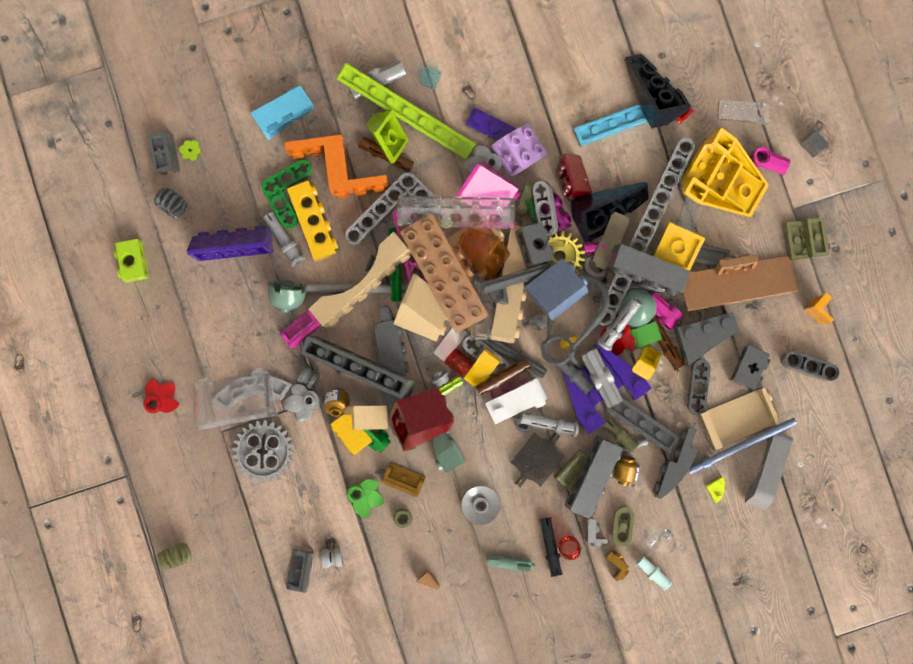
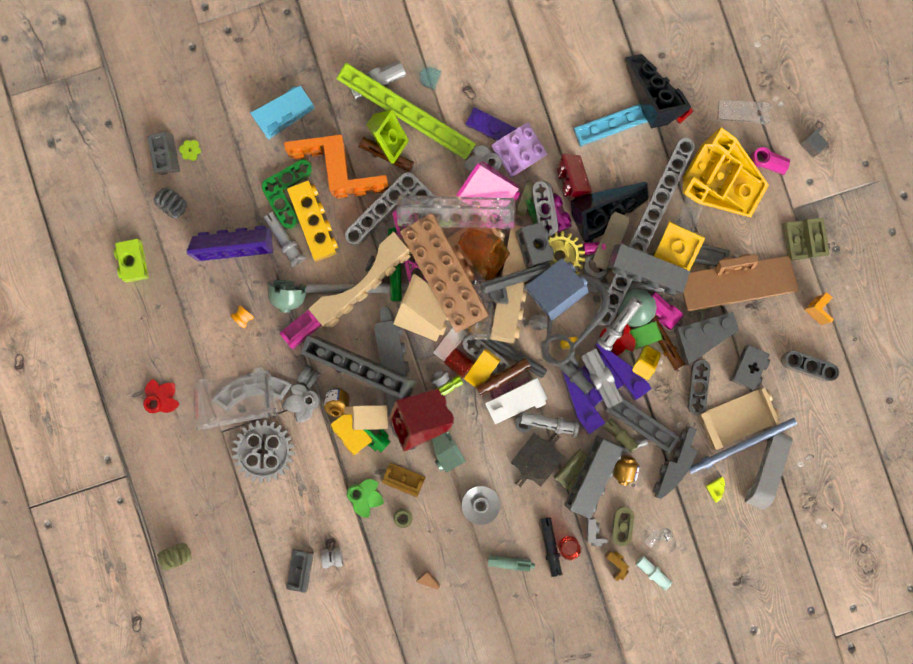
none -> light orange wheel [230,305,254,328]

